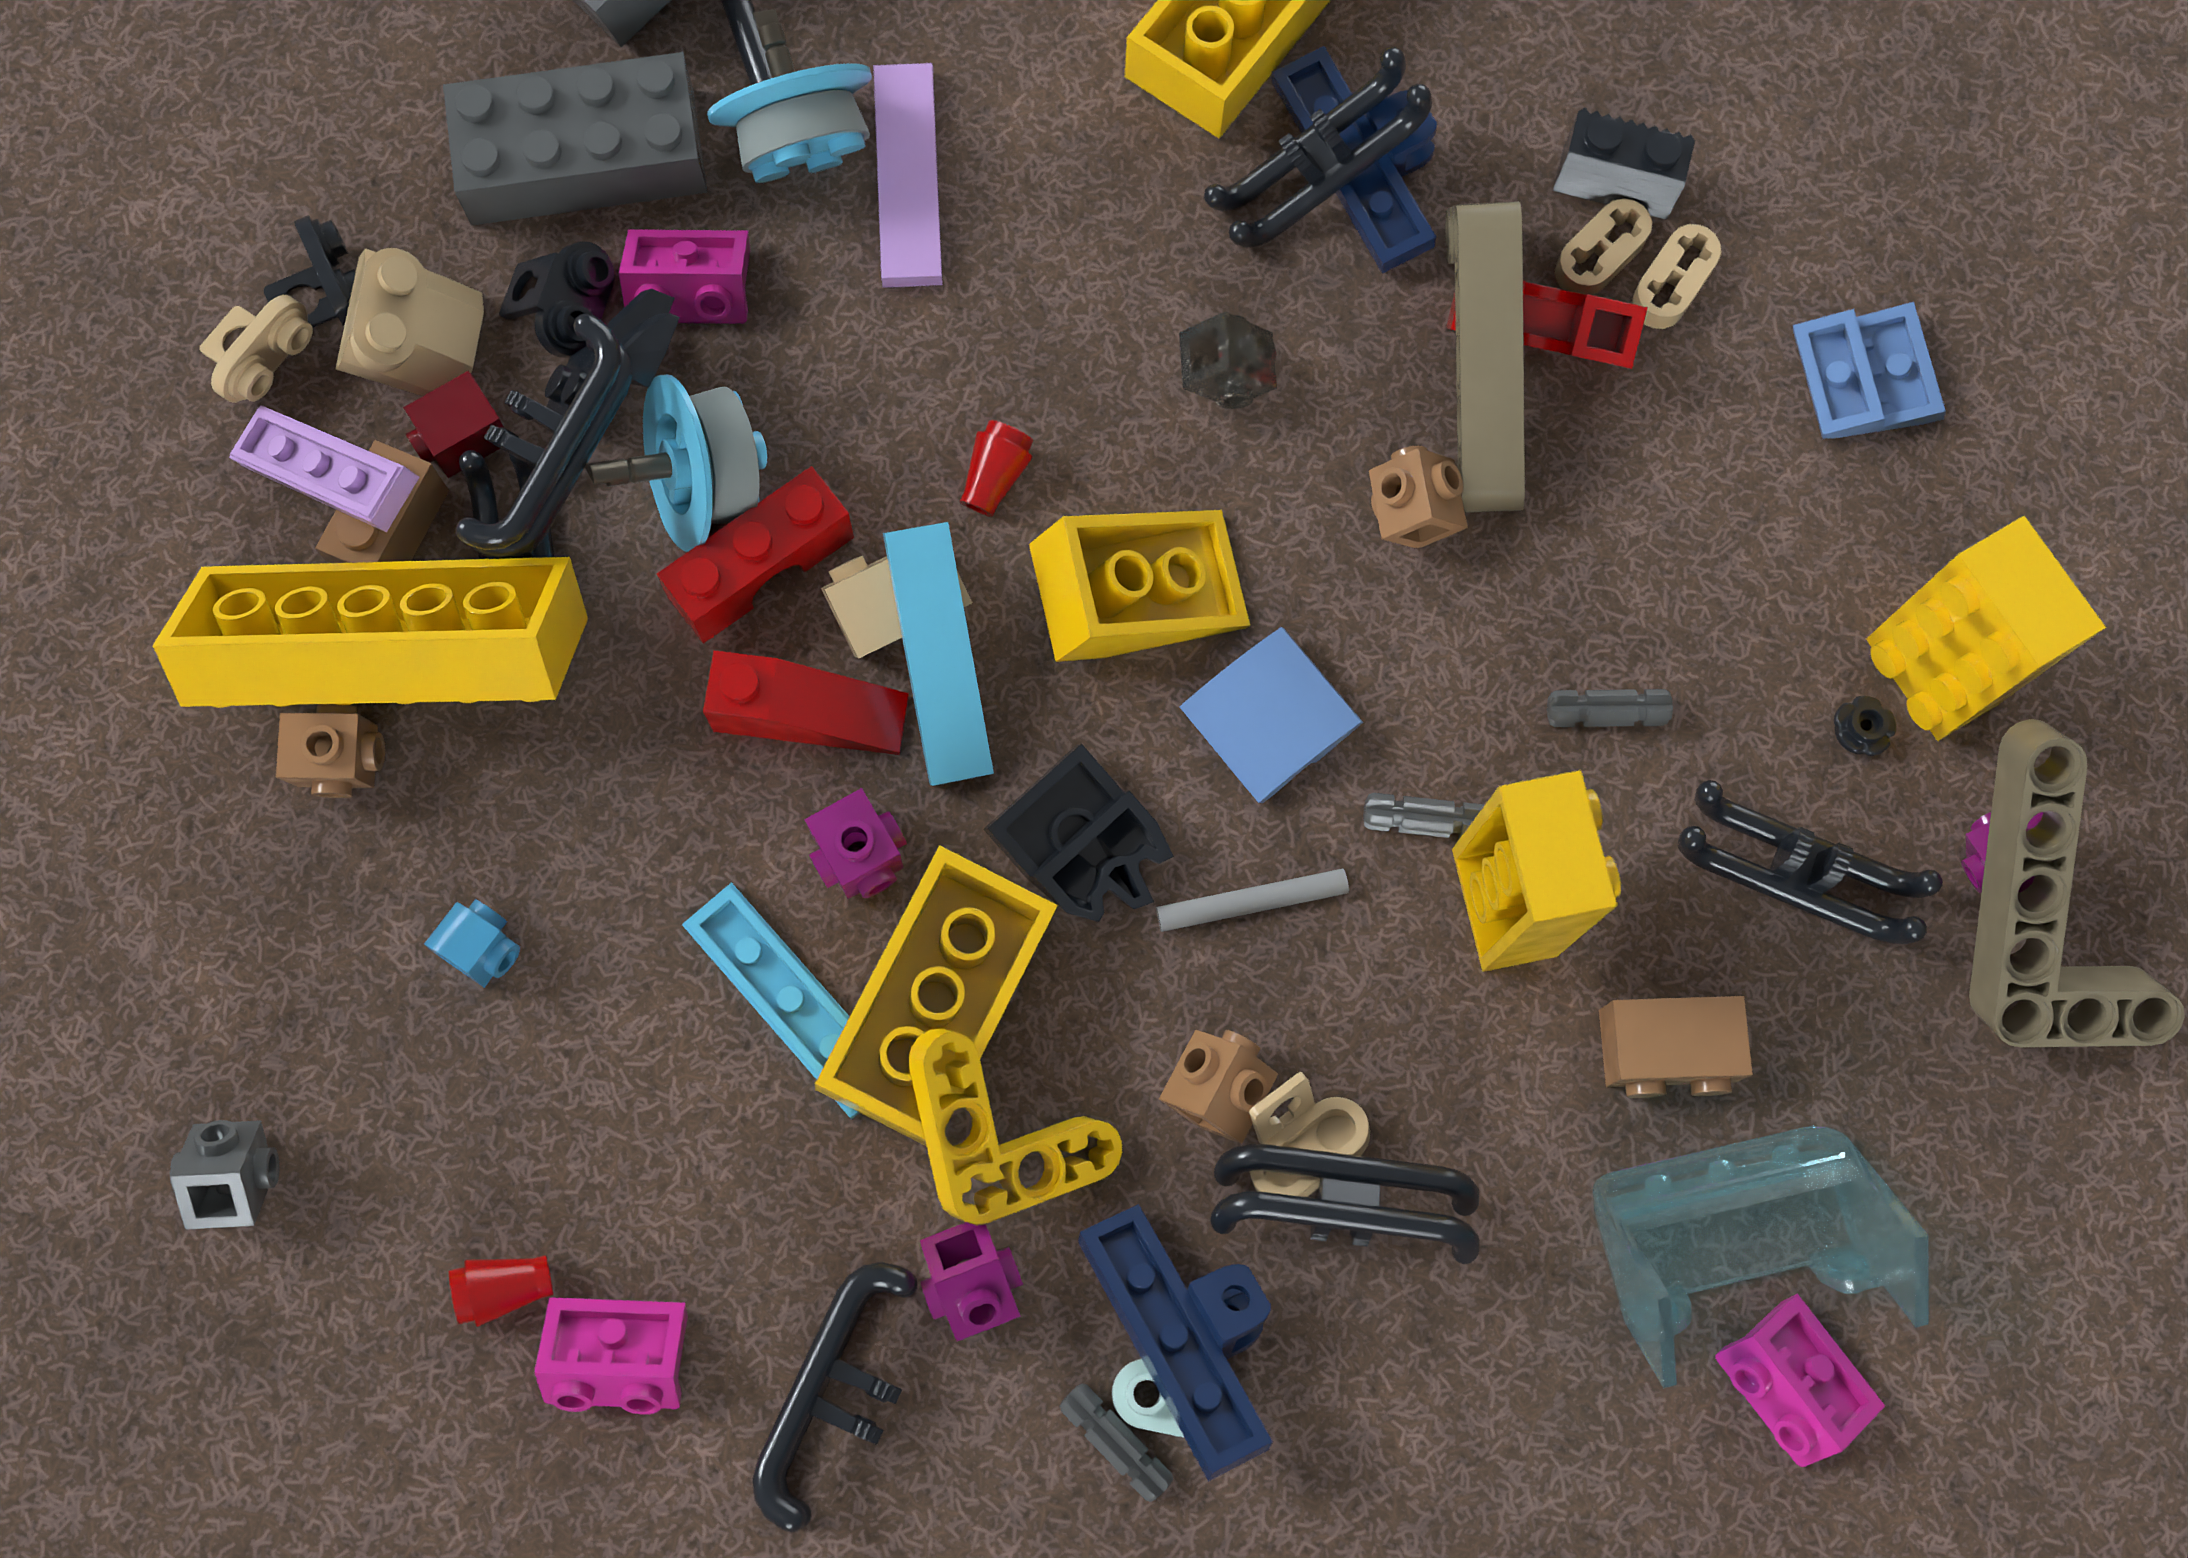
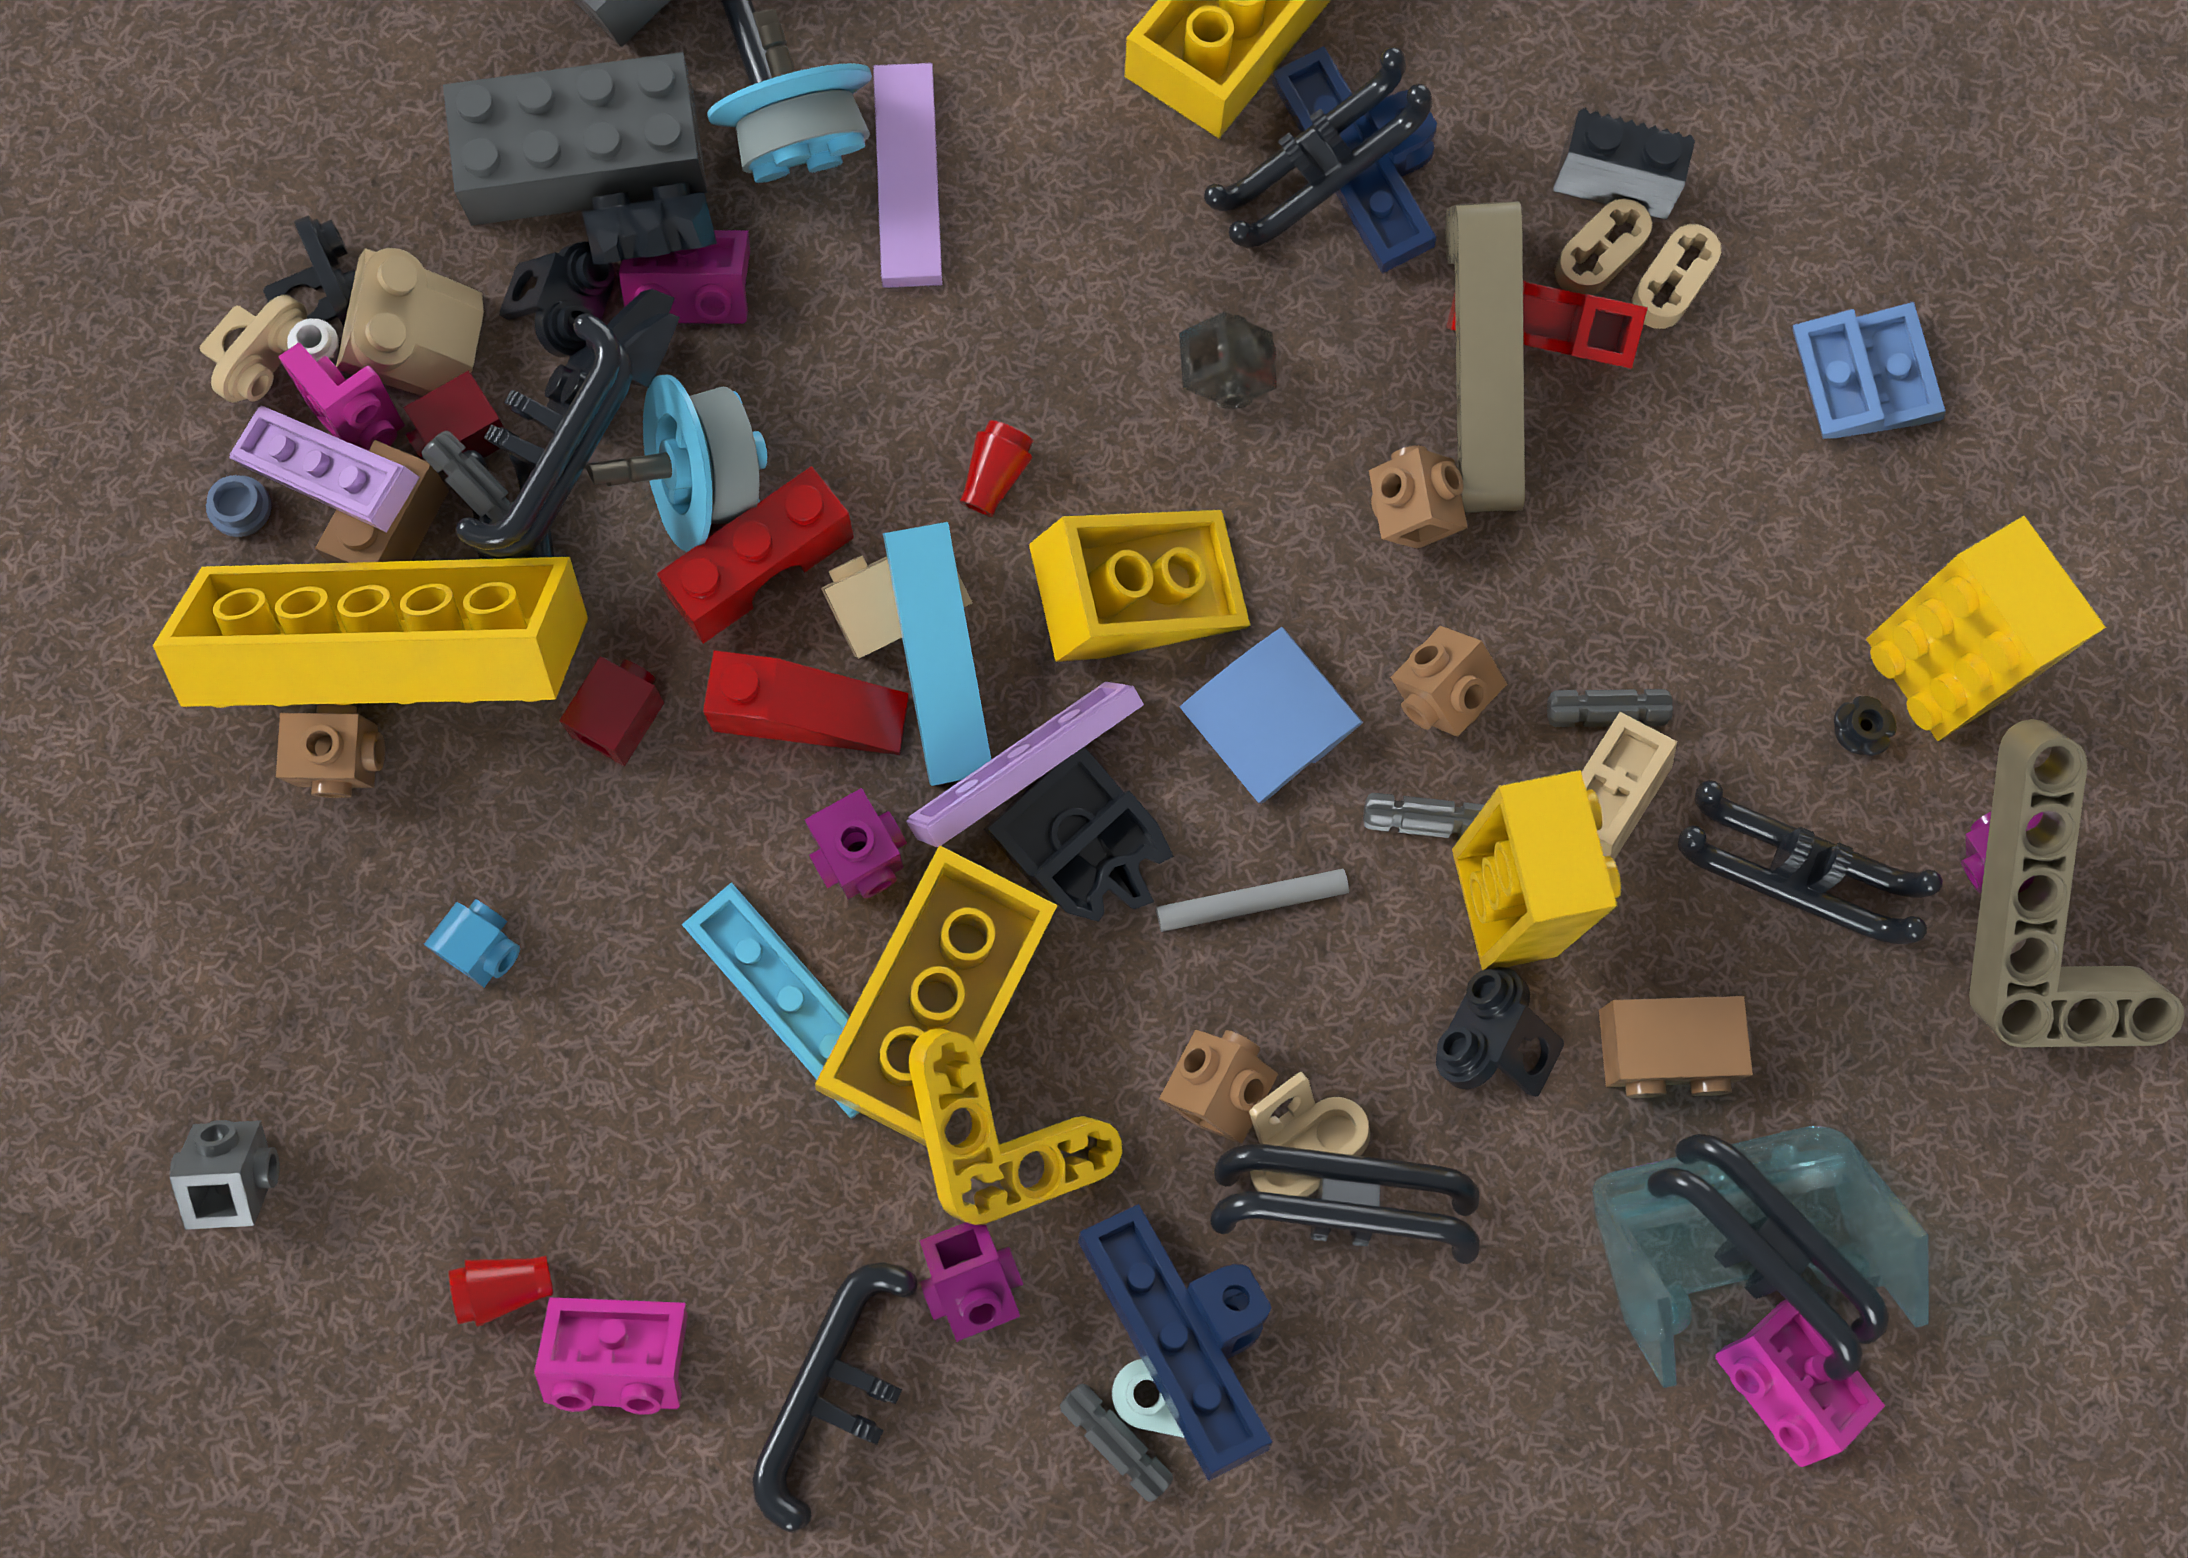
none -> sand blue plate [206,475,272,537]
none -> dark pink bracket [278,342,405,451]
none -> white pin [287,319,344,375]
none -> dark grey axle [421,431,516,524]
none -> dark red brick [559,656,664,766]
none -> black plate [582,182,717,264]
none -> lavender tile [906,682,1144,847]
none -> medium nougat brick [1390,626,1507,737]
none -> black bracket [1436,967,1564,1097]
none -> tan hinge [1582,712,1677,860]
none -> black piece [1647,1134,1889,1381]

